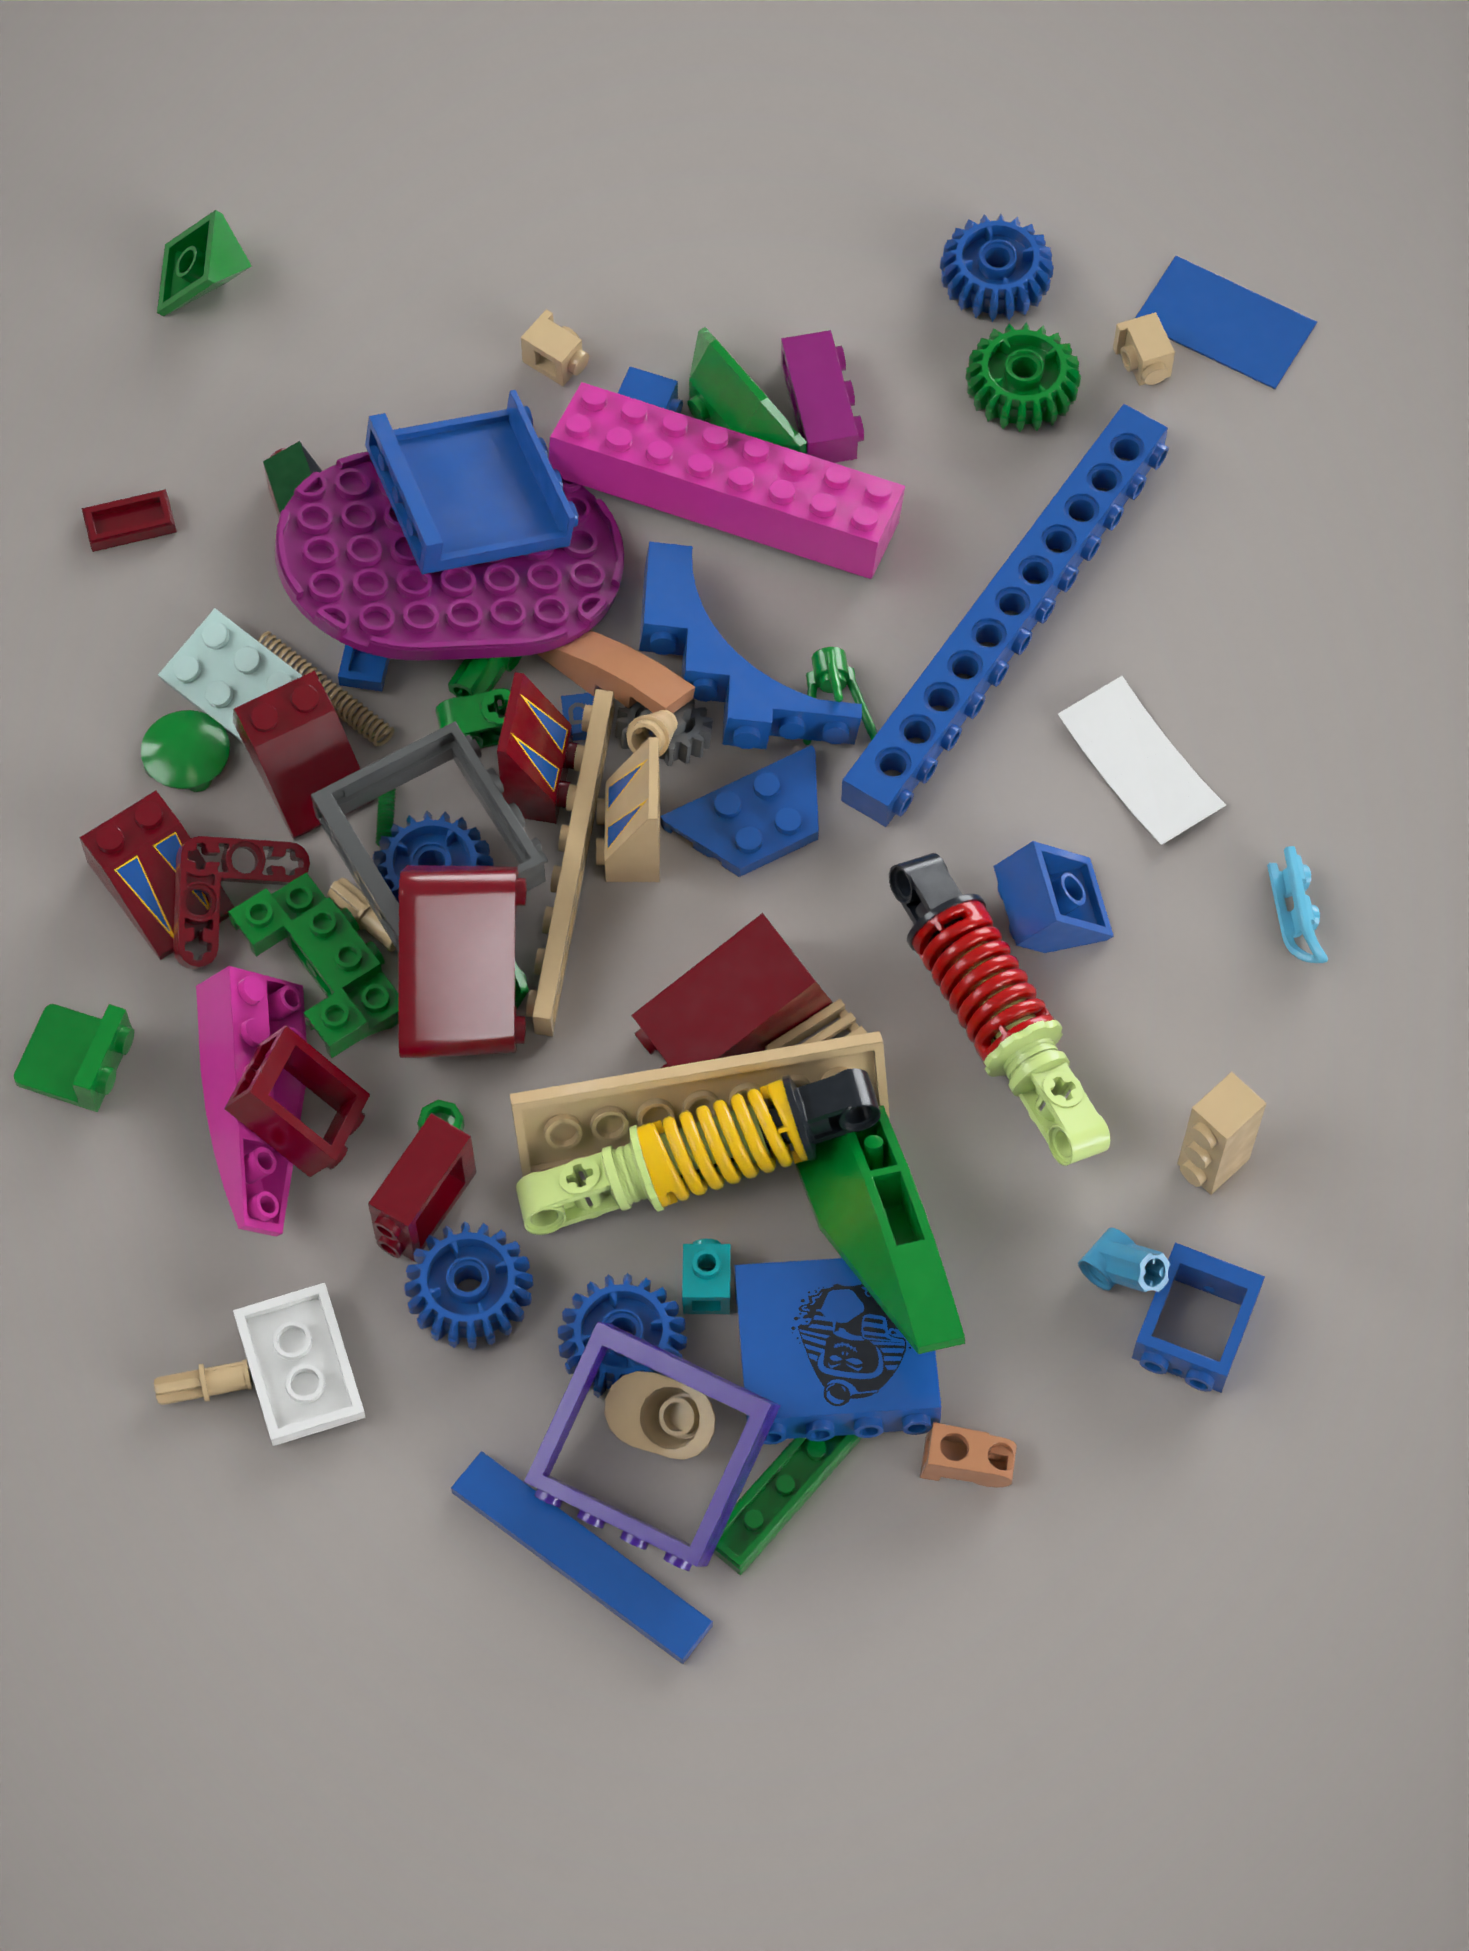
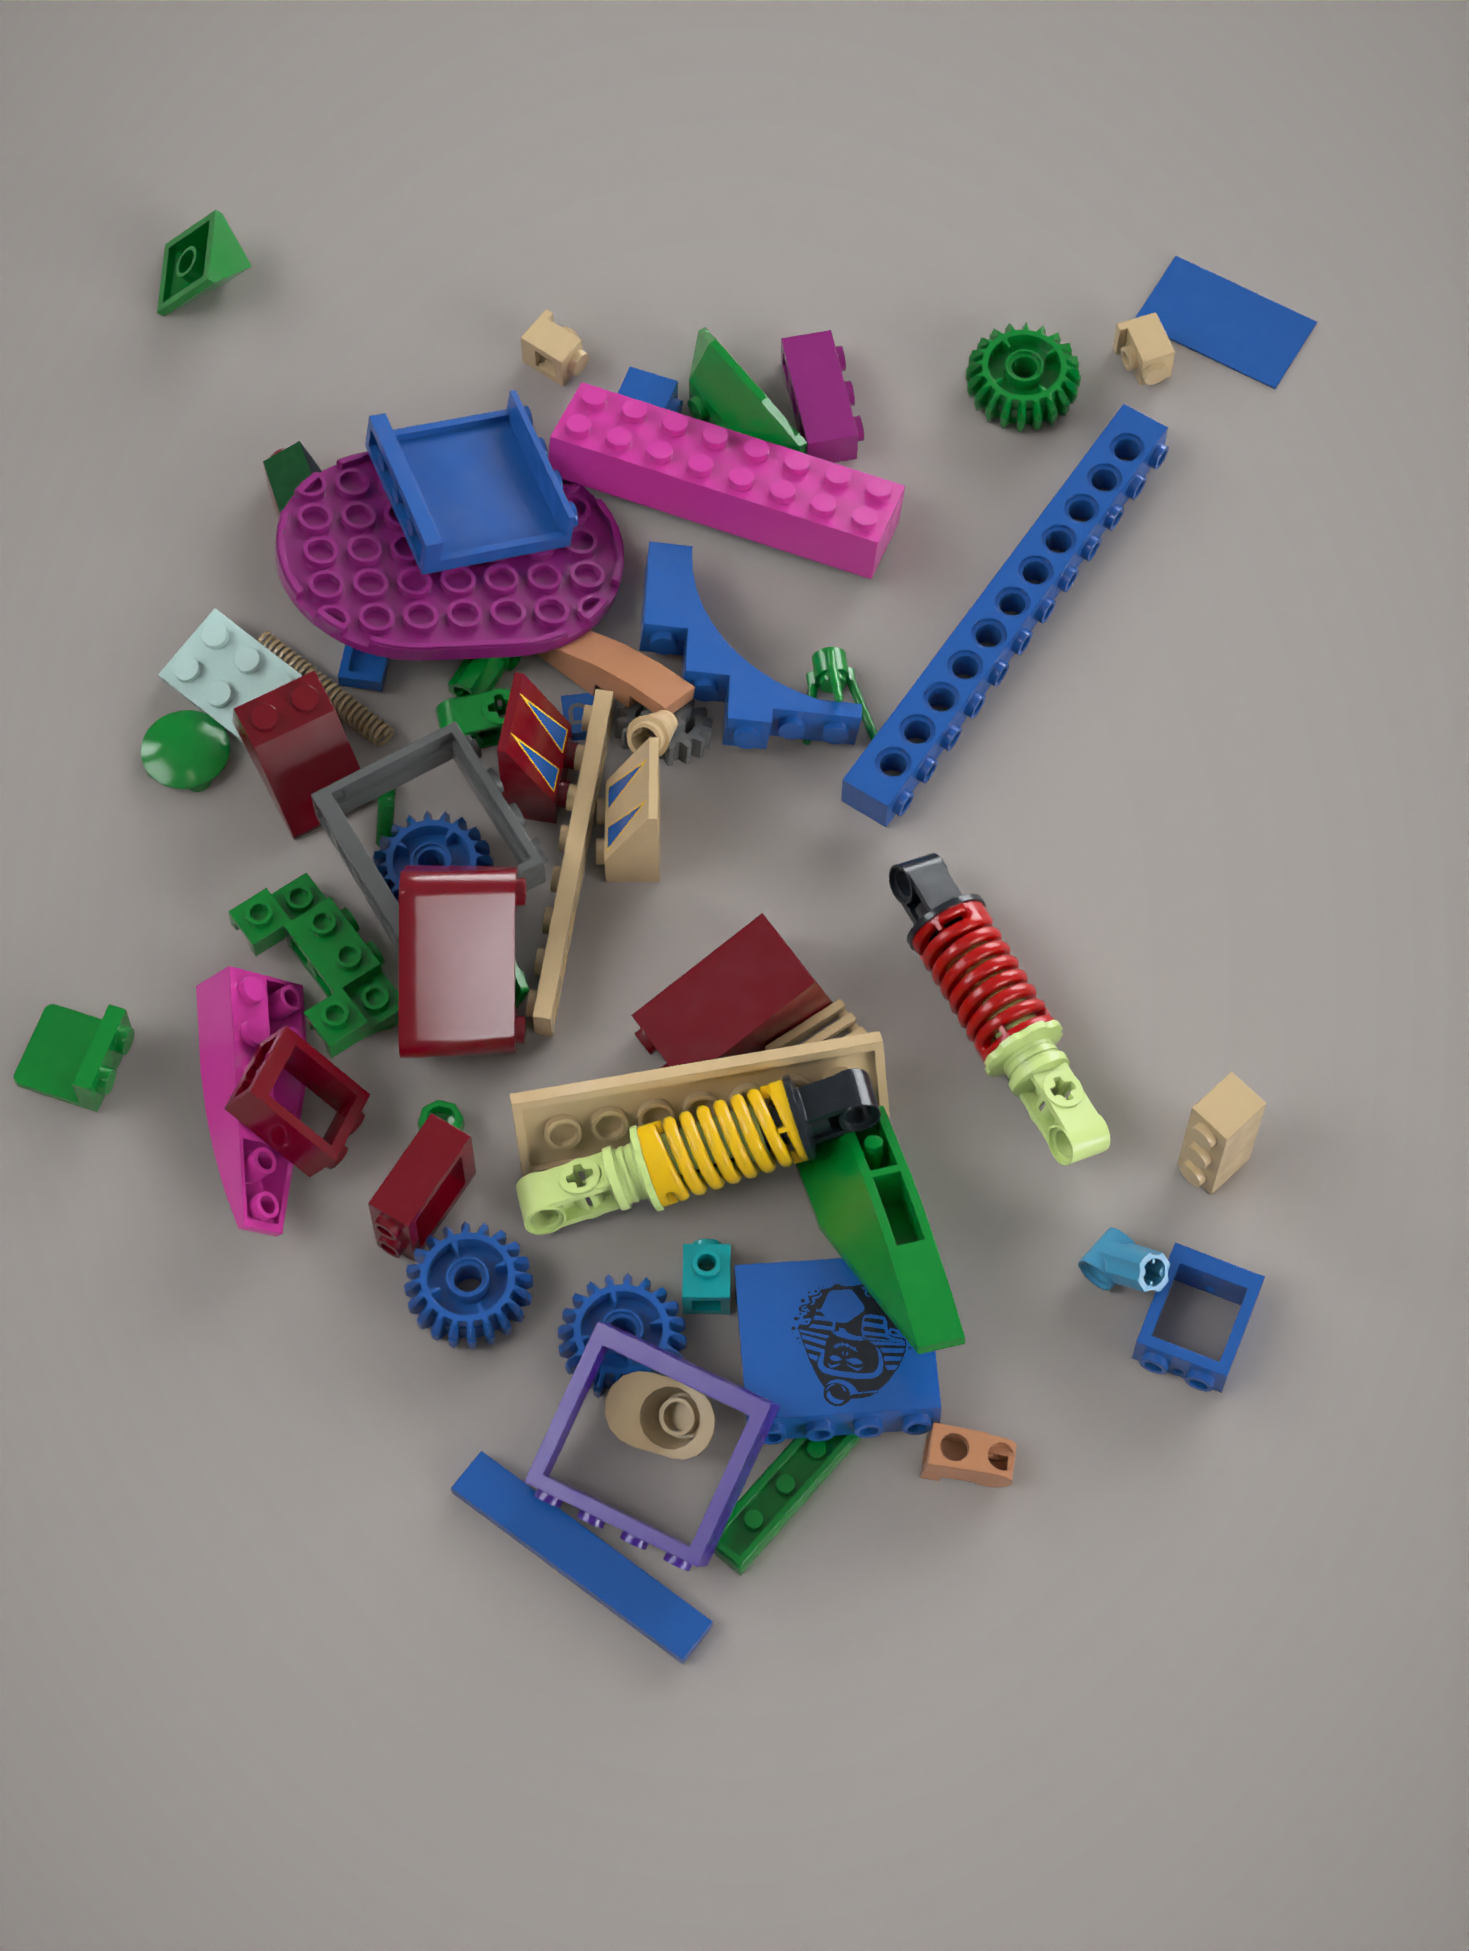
dark red slope [79,790,235,960] -> none
dark red tile [81,489,177,552] -> none
tan axle [154,1359,252,1405] -> none
dark red beam [173,836,310,970] -> none
white plate [233,1283,366,1446] -> none
tan axle [327,878,396,952] -> none
blue wing [660,745,819,877] -> none
blue gear [940,214,1054,322] -> none
blue slope [993,841,1114,953] -> none
white sticker [1058,676,1226,845] -> none
medium azure piece [1267,846,1328,963] -> none

